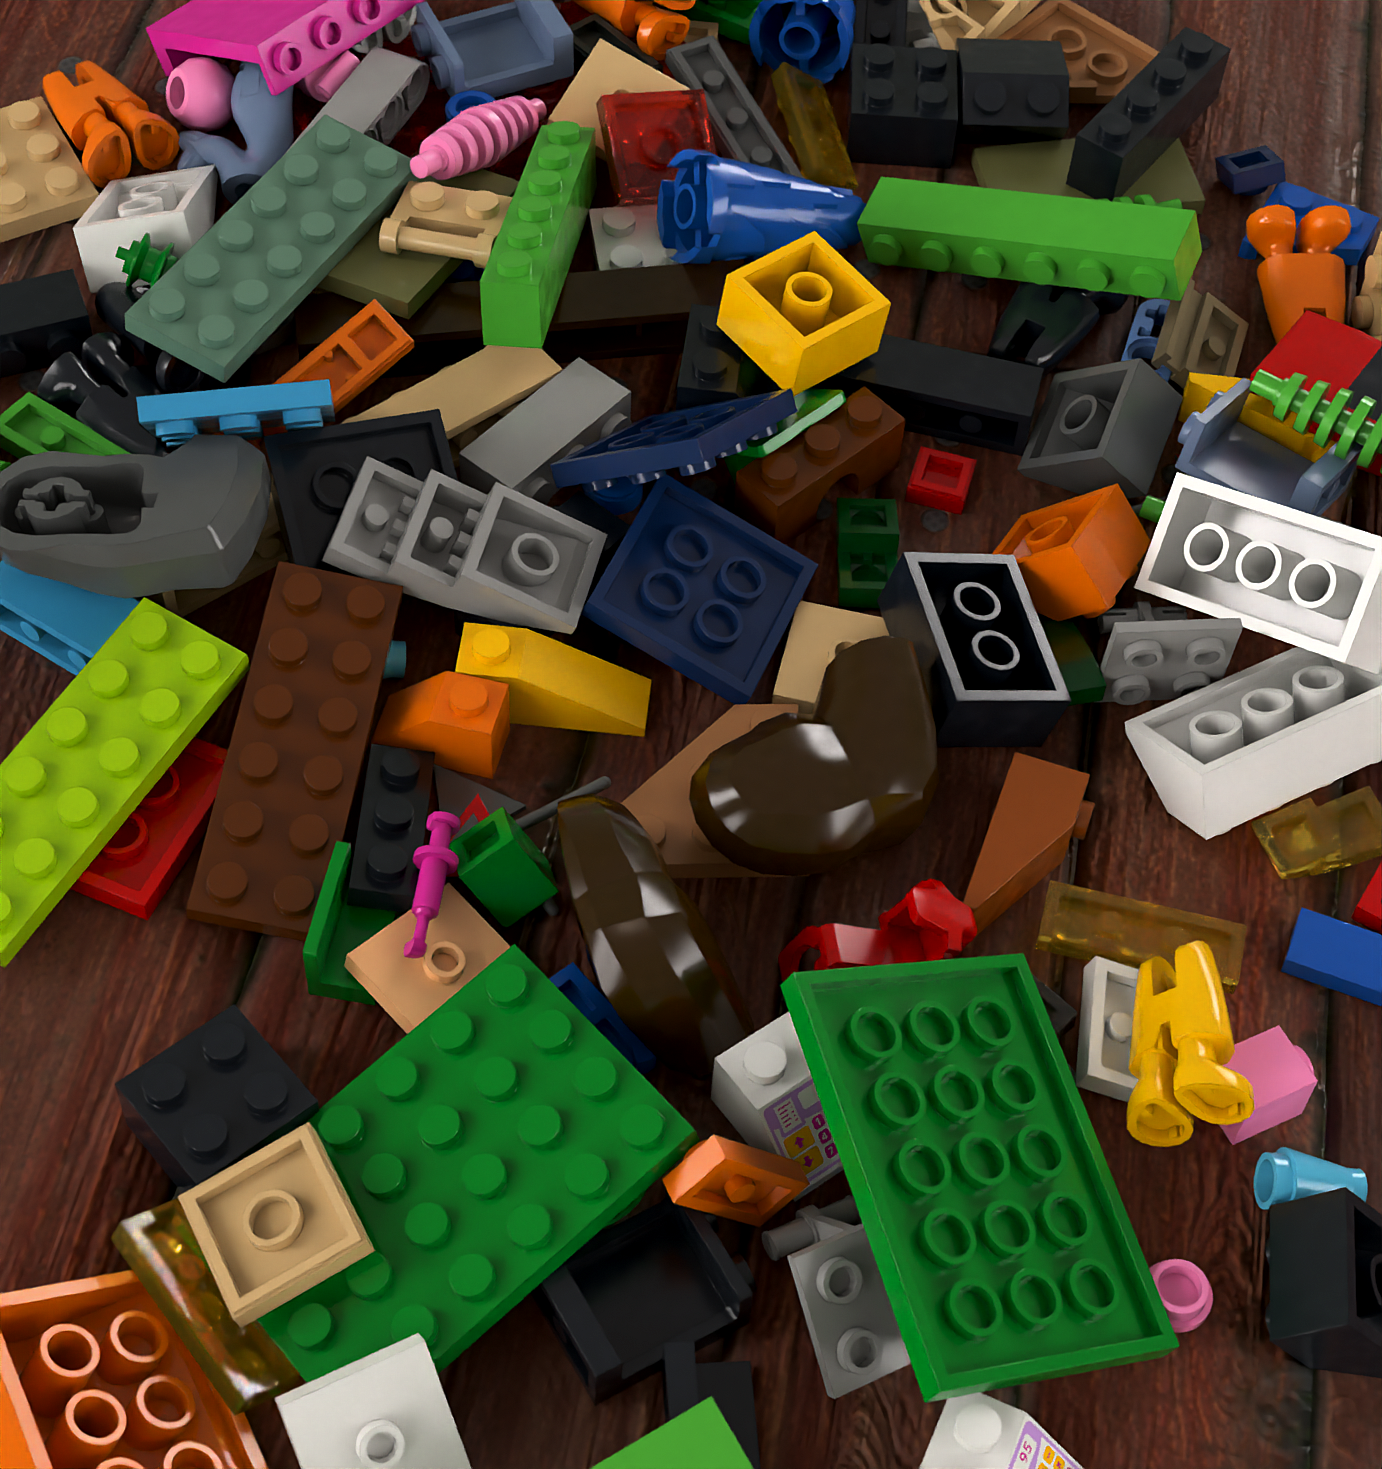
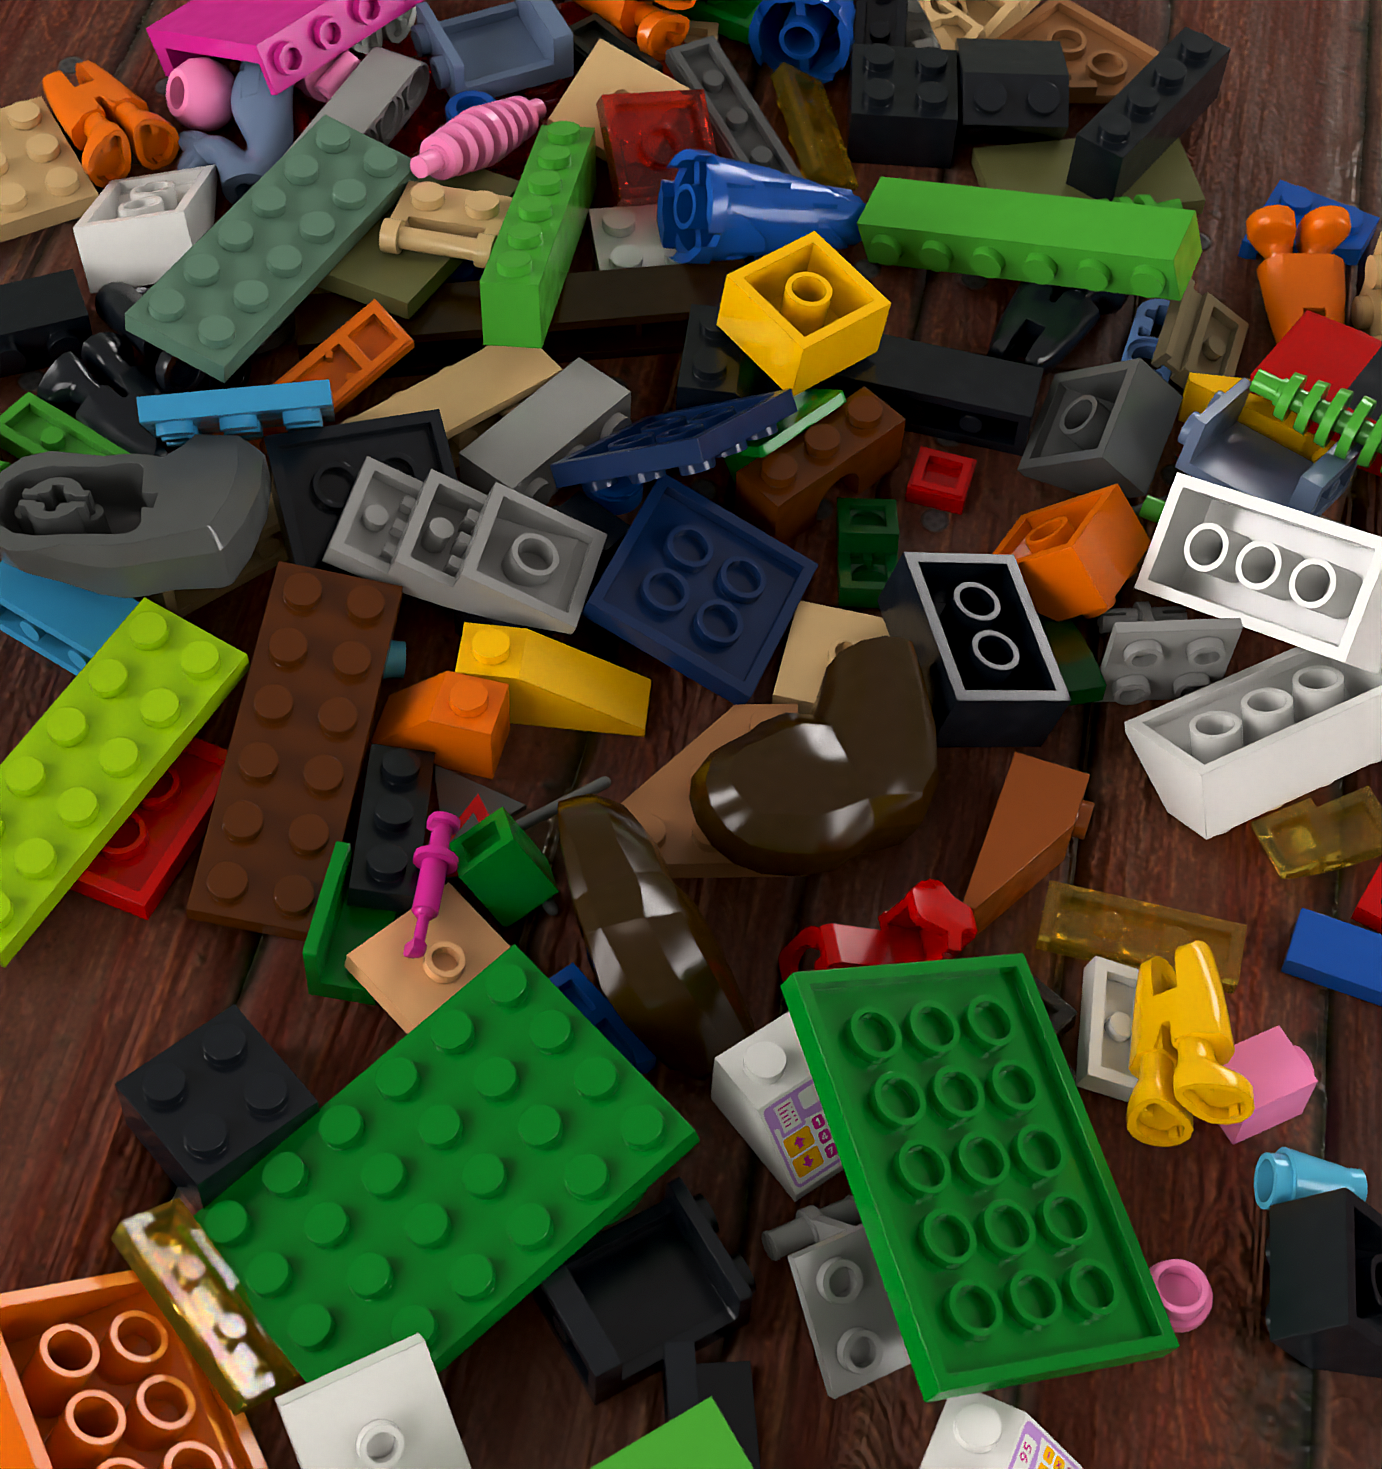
green wheel [115,232,178,288] -> none
tan plate [178,1122,375,1328] -> none
orange plate [662,1134,810,1227] -> none
dark blue plate [1215,145,1286,196] -> none

